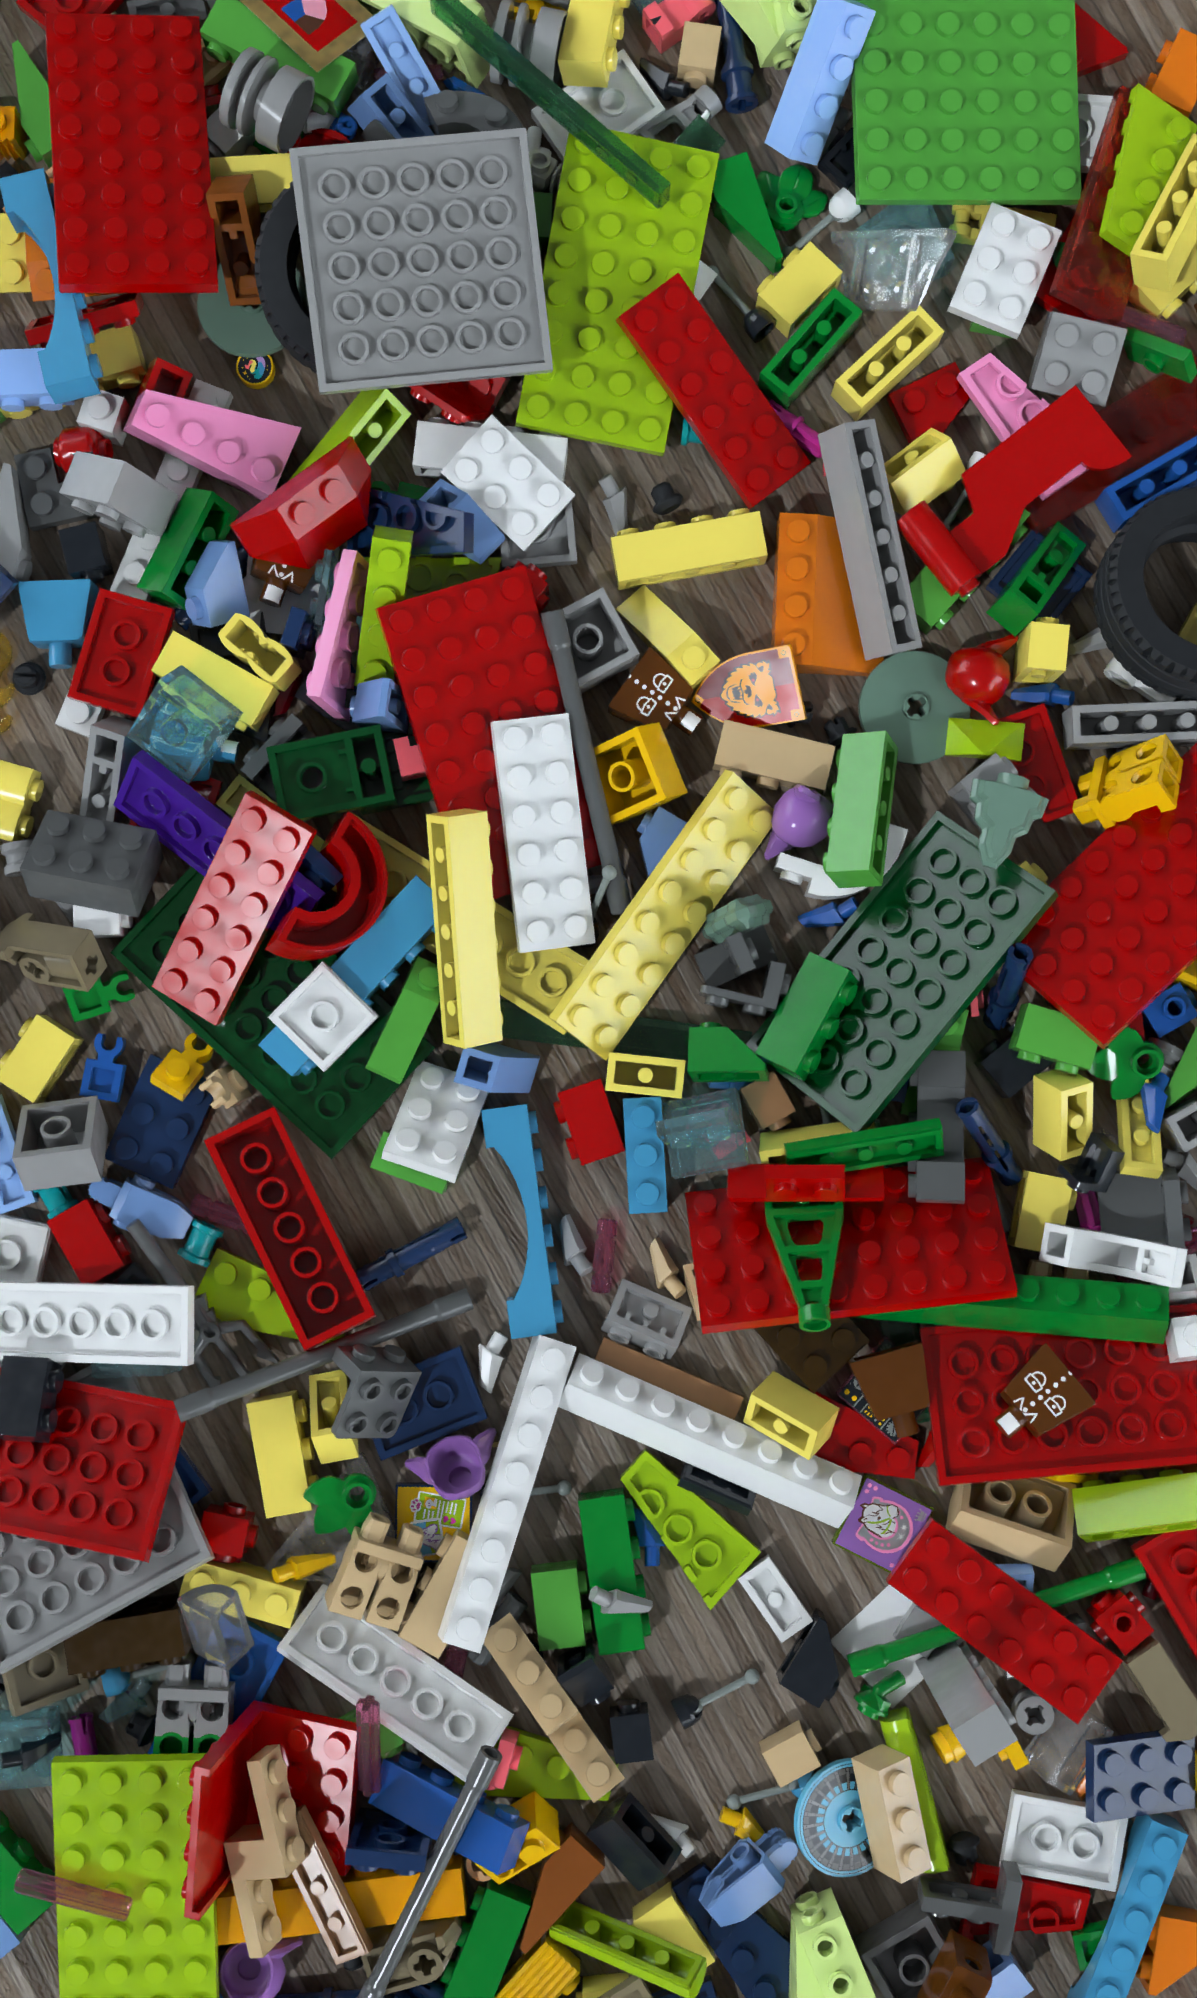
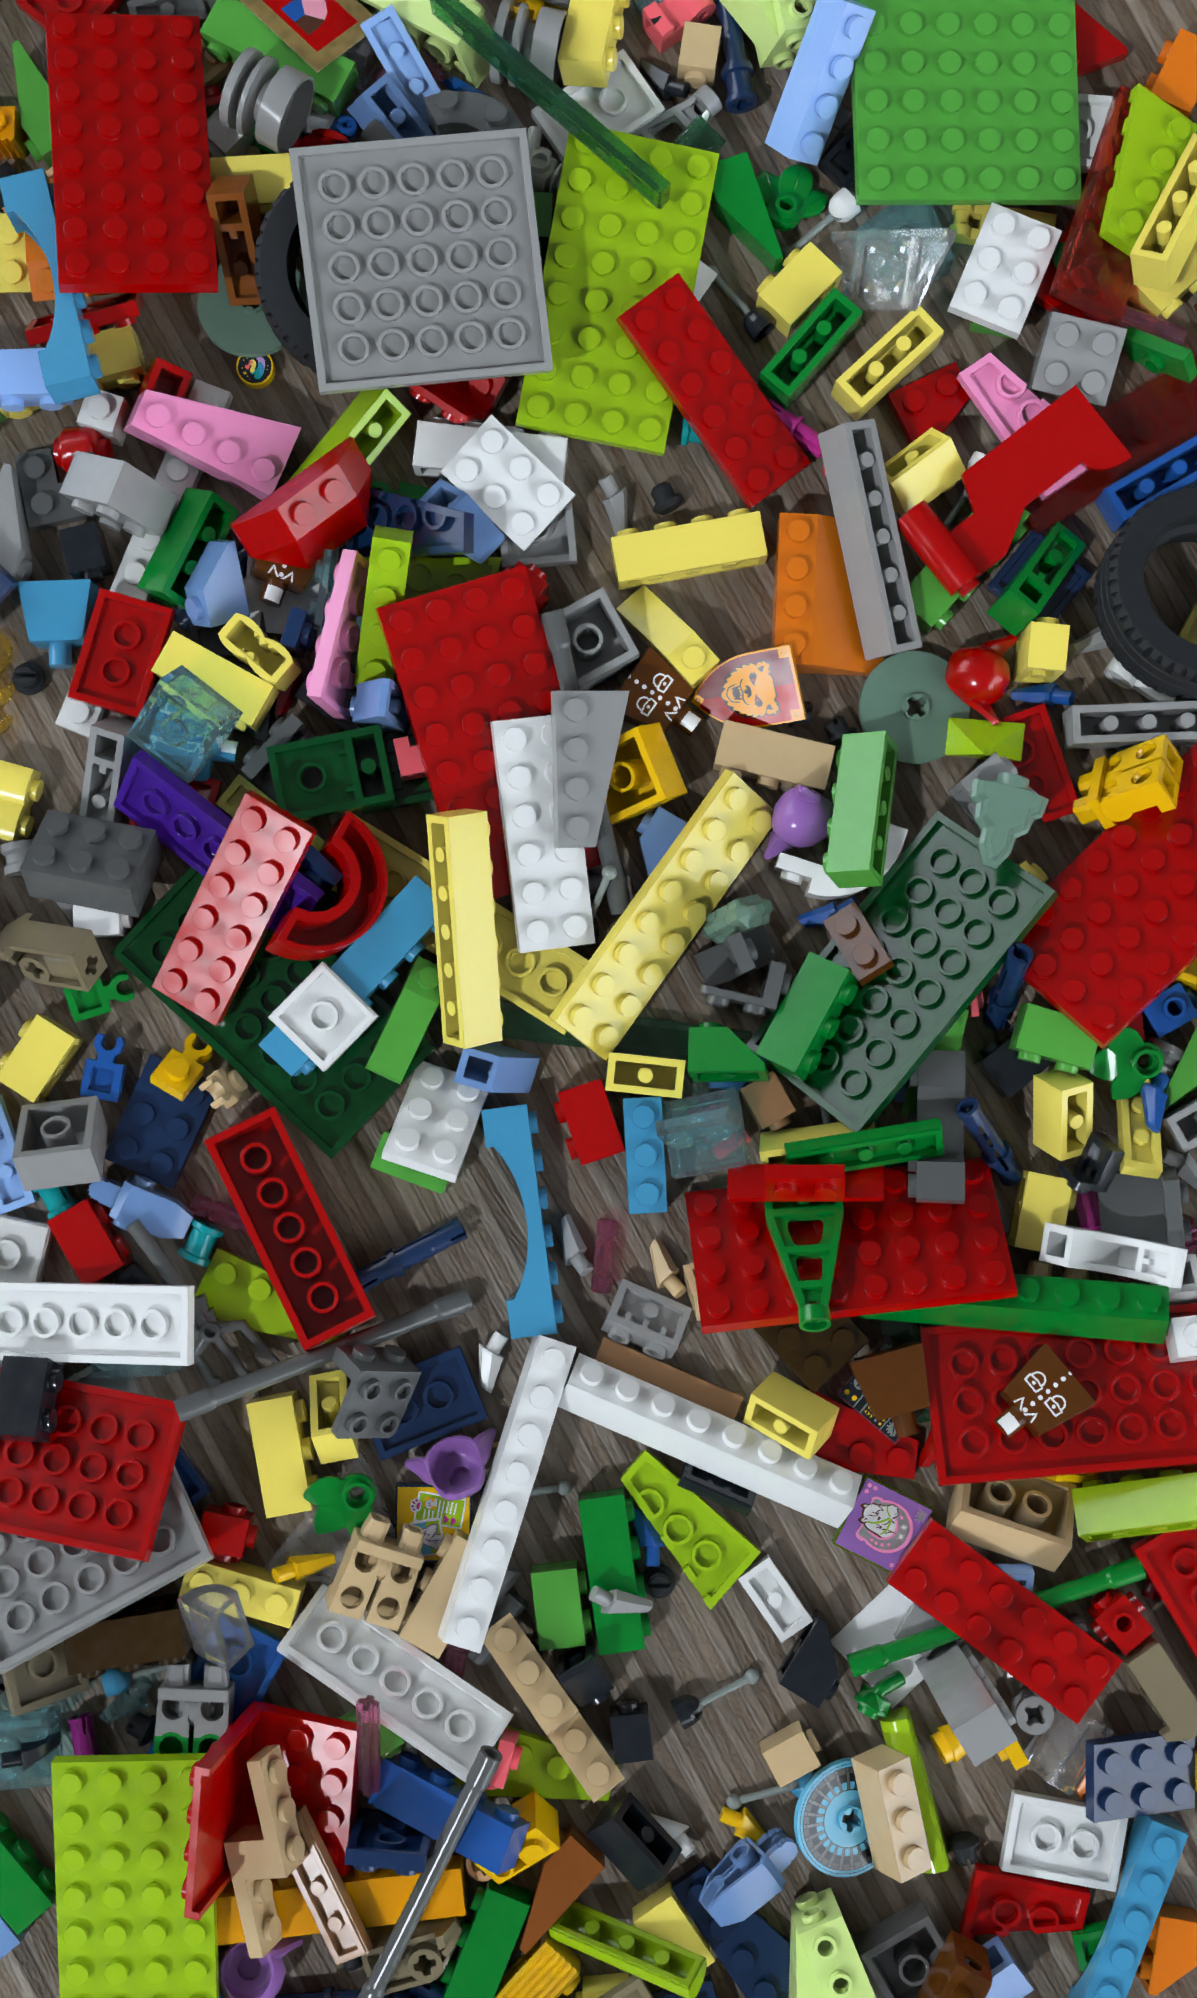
axle [14,1868,133,1922] -> none
dark grey bracket [917,1860,1023,1956] -> none
none -> light grey wing [551,691,630,848]
none -> black piece [643,1564,676,1599]
none -> plate [823,901,895,986]

